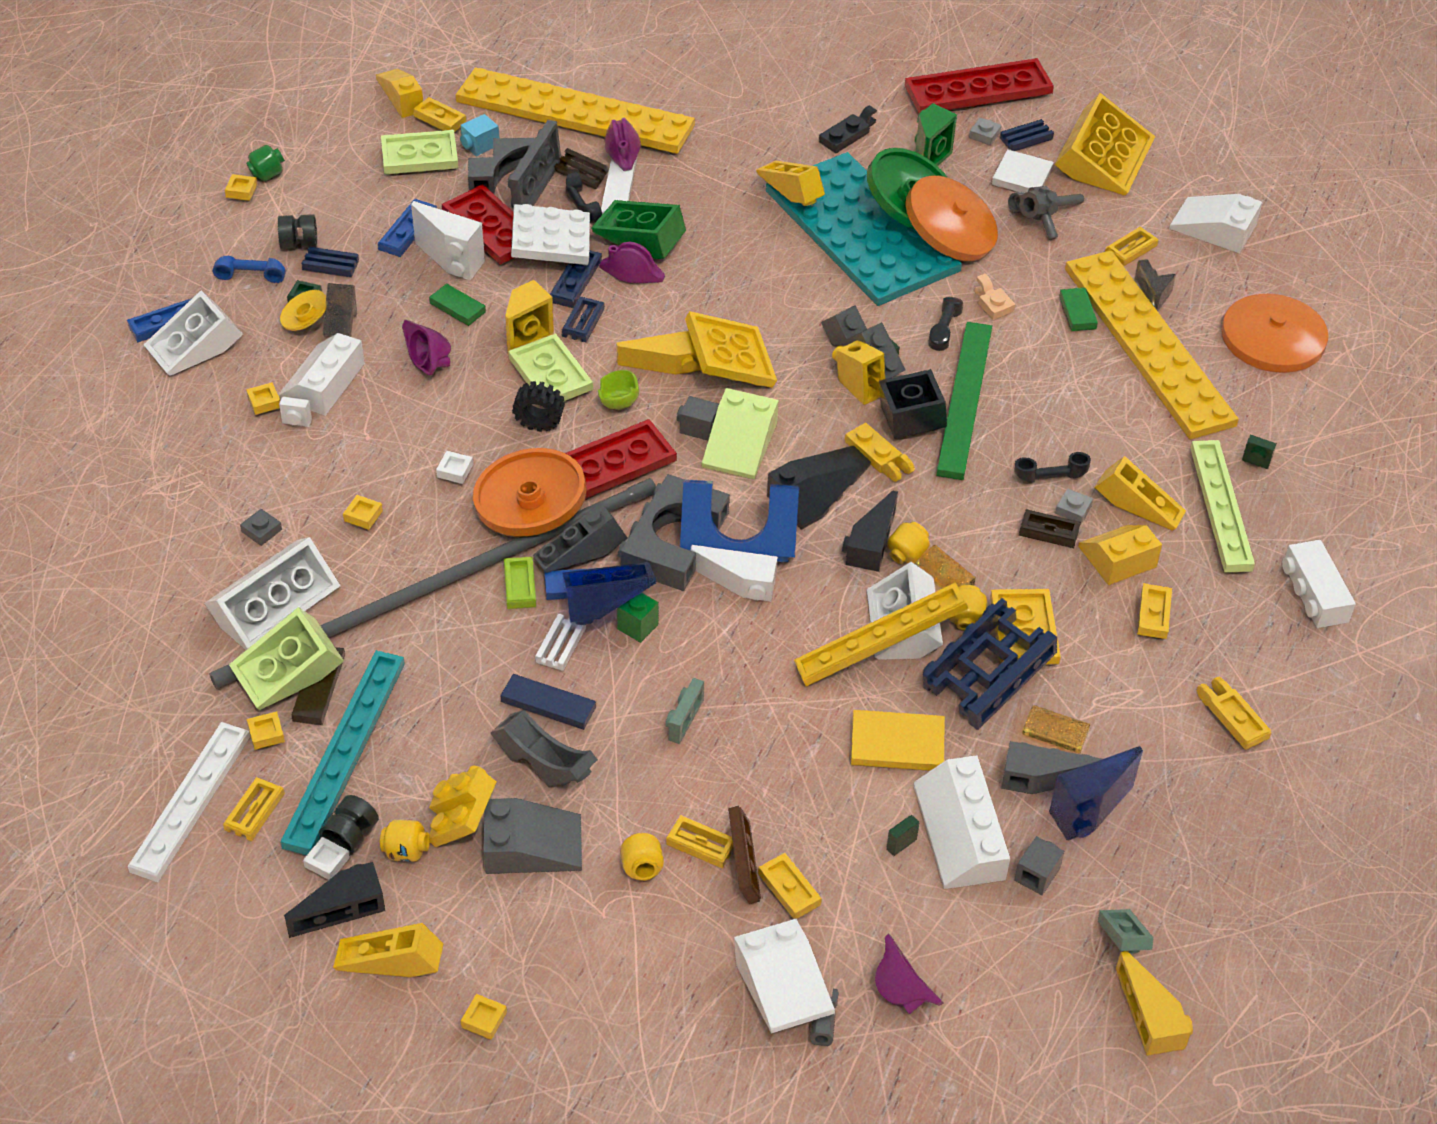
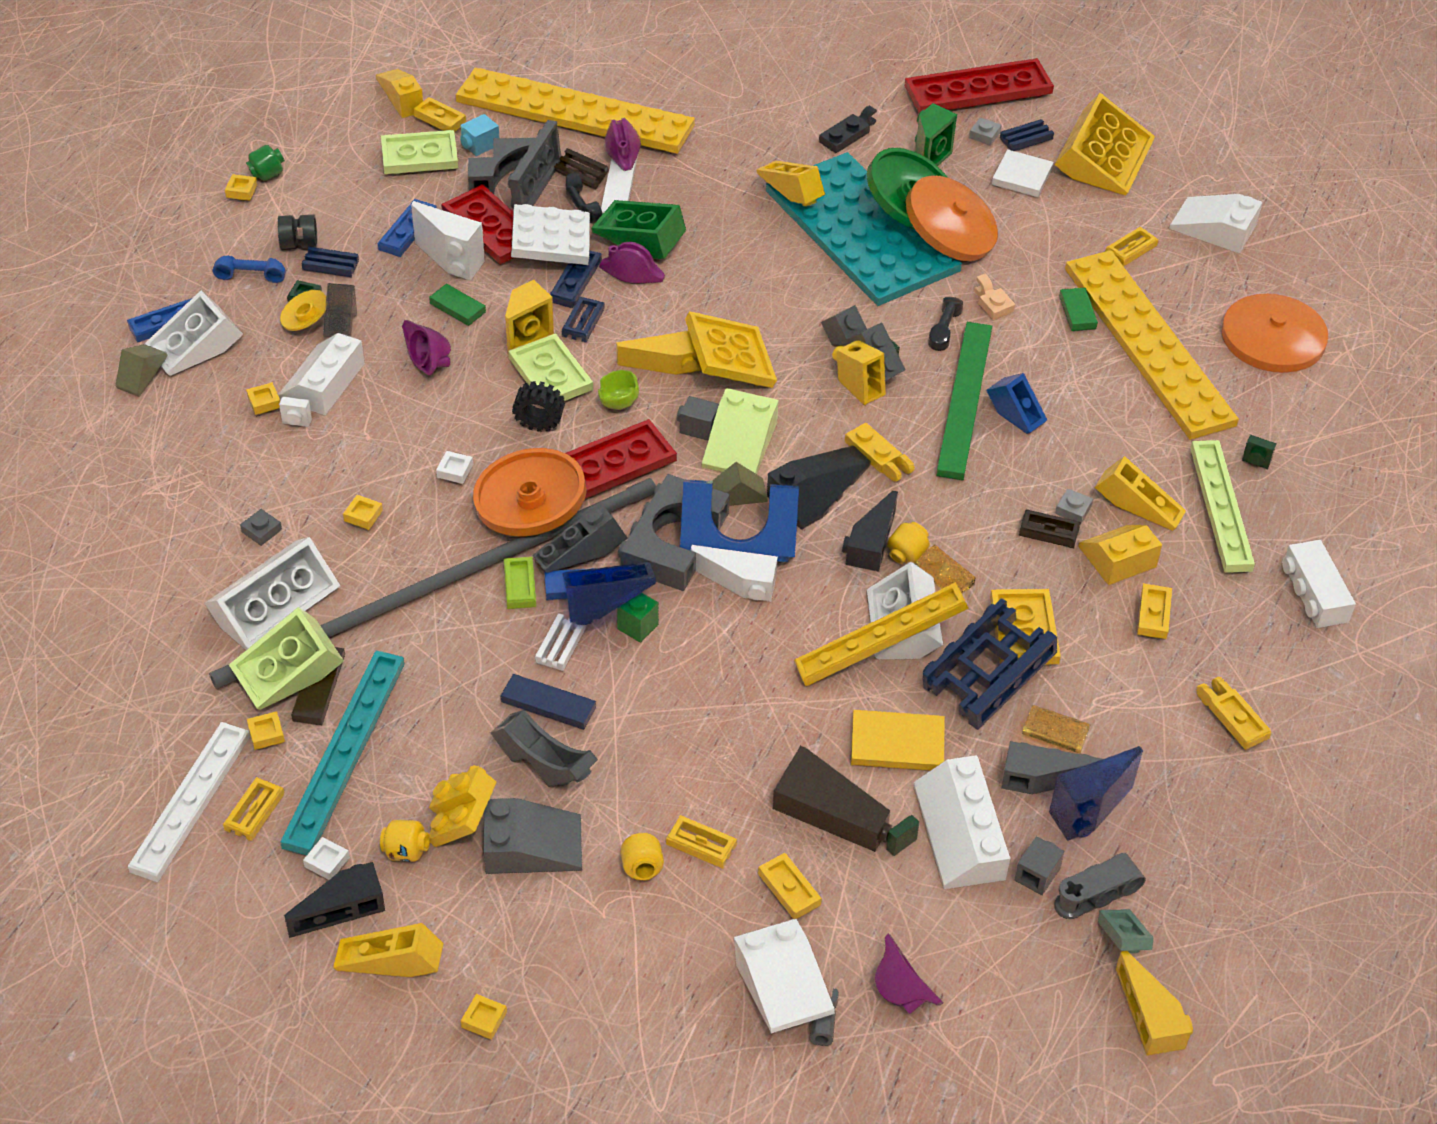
pearl dark grey wheel [319,795,379,856] -> none
sand green plate [666,678,704,744] -> none
reddish brown tile [728,805,761,904] -> none
black brick [879,369,947,439] -> none
yellow head [949,585,987,630] -> none
dark grey piece [1008,186,1085,240] -> none
black bar [1014,452,1091,483] -> none
clear smoke slope [1134,259,1176,311] -> none
none -> olive slope [115,344,168,397]
none -> olive slope [712,462,768,506]
none -> dark brown slope [772,745,893,852]
none -> blue slope [986,373,1047,434]
none -> dark grey piece [1055,853,1146,919]

